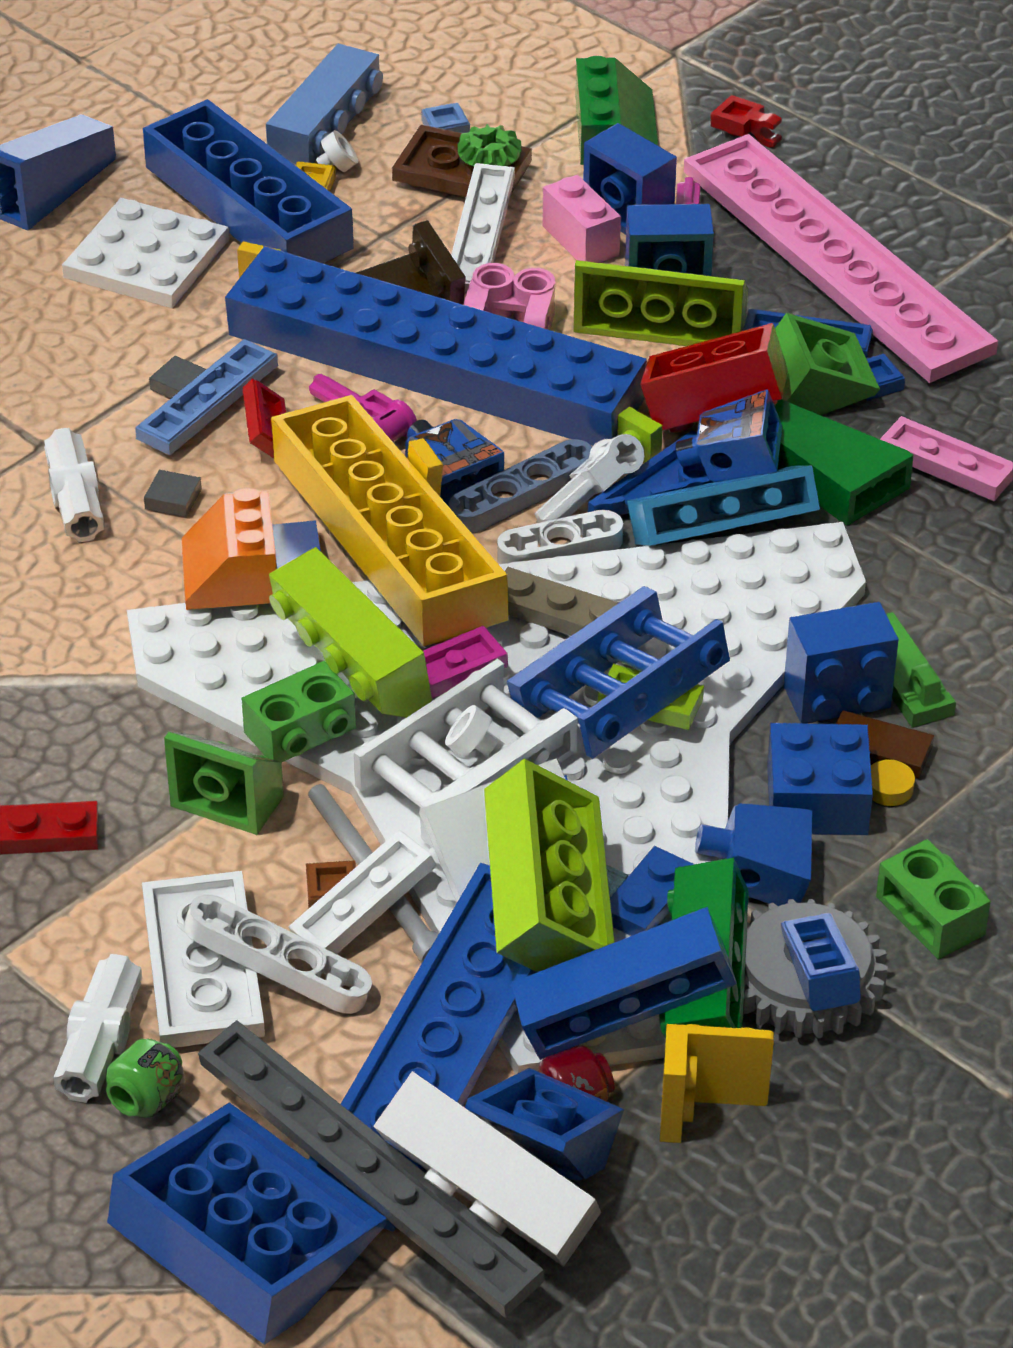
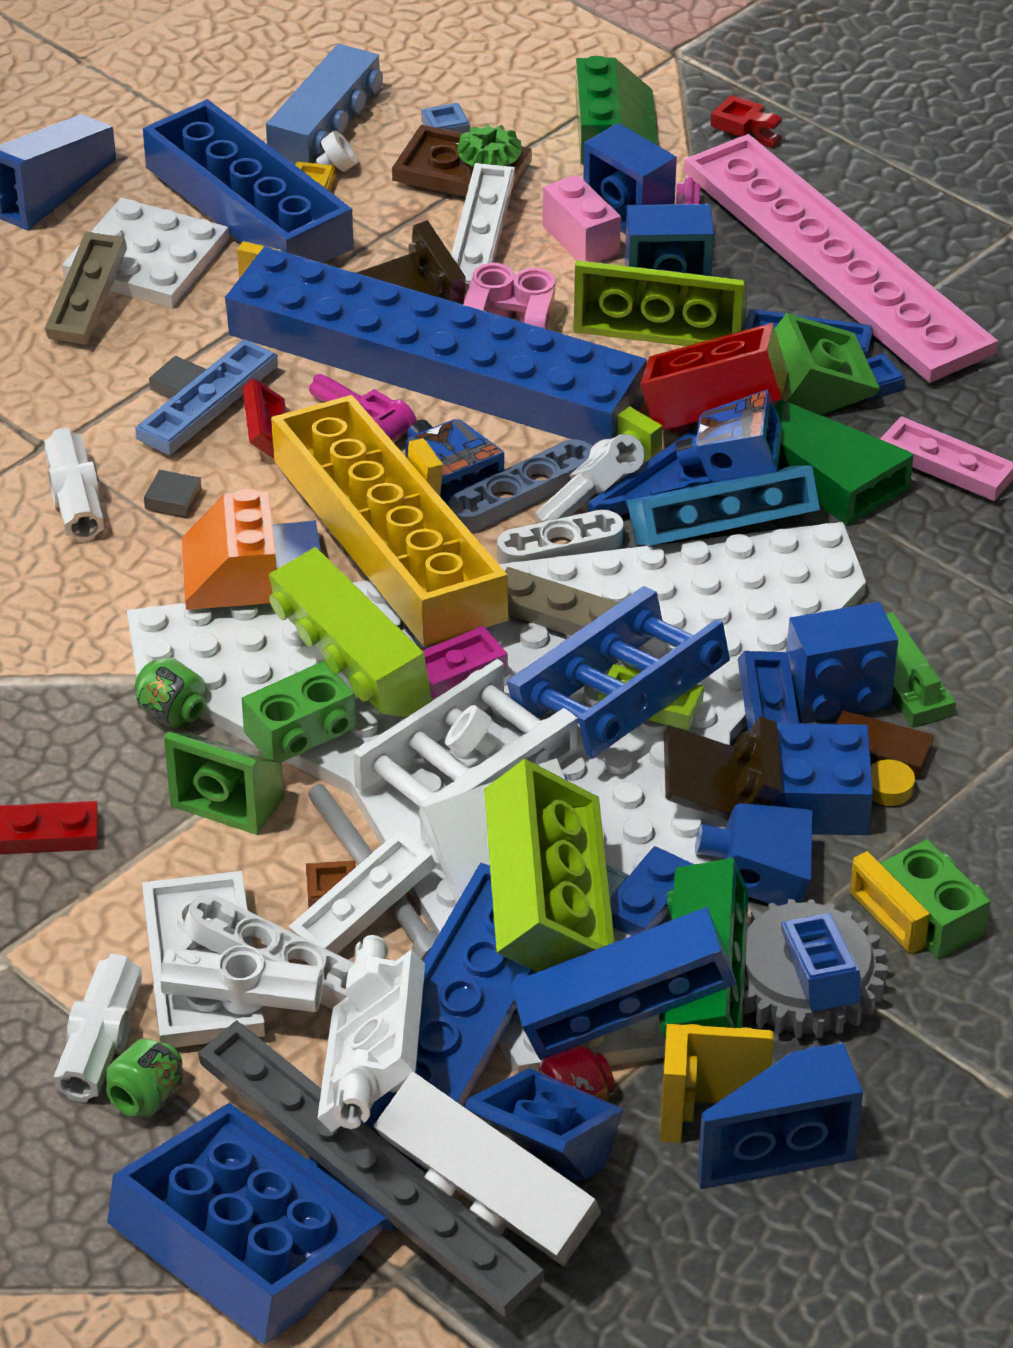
none -> dark tan plate [45,231,127,345]
none -> bright green head [134,657,206,728]
none -> white piece [160,945,324,1015]
none -> white plate [317,935,425,1132]
none -> dark brown bracket [664,716,781,821]
none -> blue slope [697,1043,863,1189]
none -> blue plate [737,651,799,732]
none -> yellow tile [850,851,930,955]

